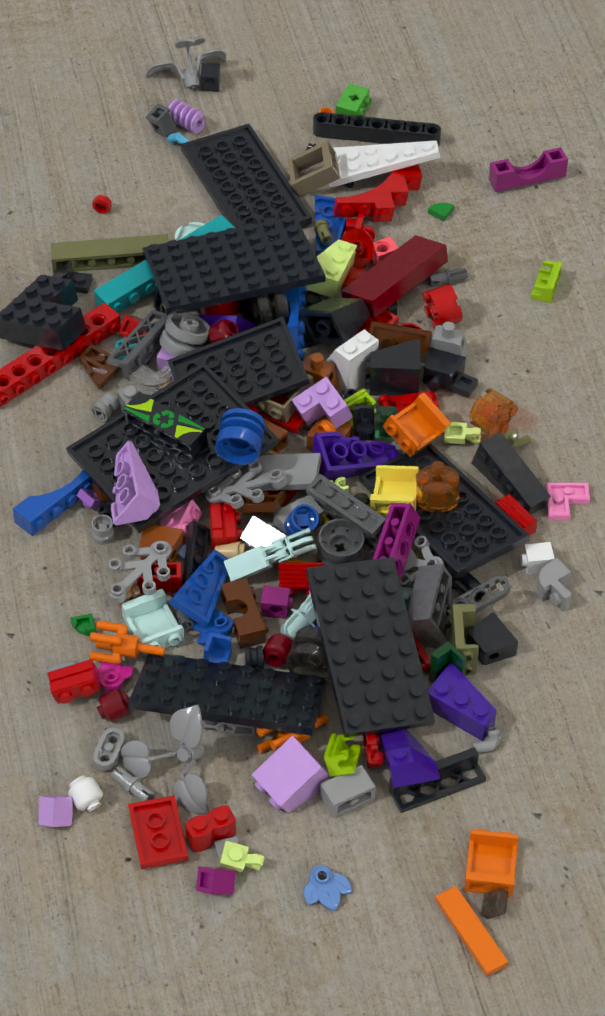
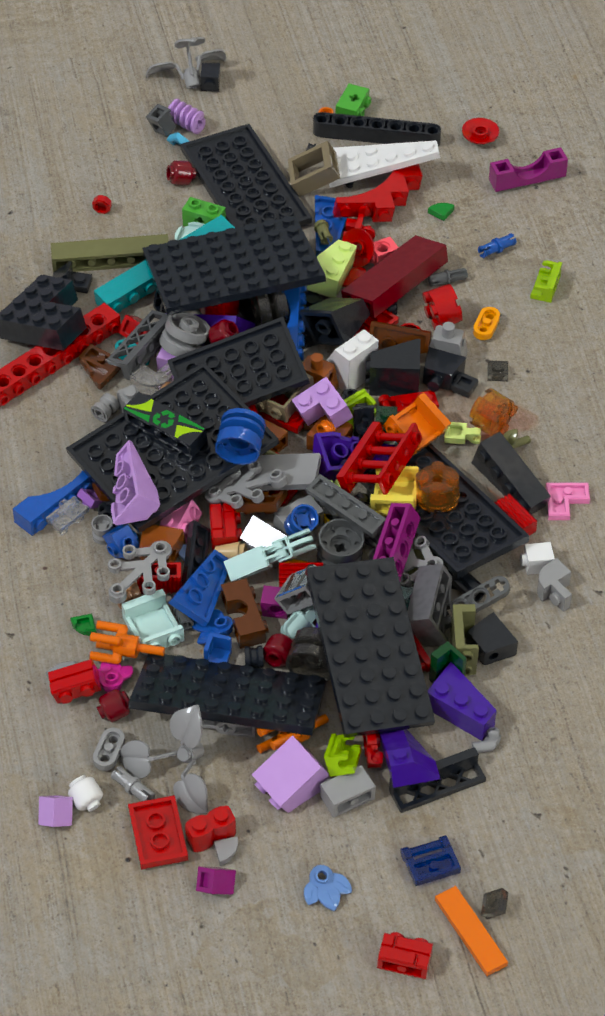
yellowish green plate [219,841,264,872] -> none
orange panel [464,829,519,897] -> none
none -> clear hips [46,496,89,535]
none -> blue brick [103,524,140,559]
none -> dark red head [166,160,196,186]
none -> bright green brick [182,197,226,226]
none -> light grey torso [274,564,317,615]
none -> red fence [336,422,422,495]
none -> red brick [377,932,433,979]
none -> clear blue plate [400,835,461,886]
none -> red dish [462,118,499,144]
none -> light orange plate [473,307,500,340]
none -> blue pin [478,233,516,258]
none -> clear smoke plate [487,360,508,382]

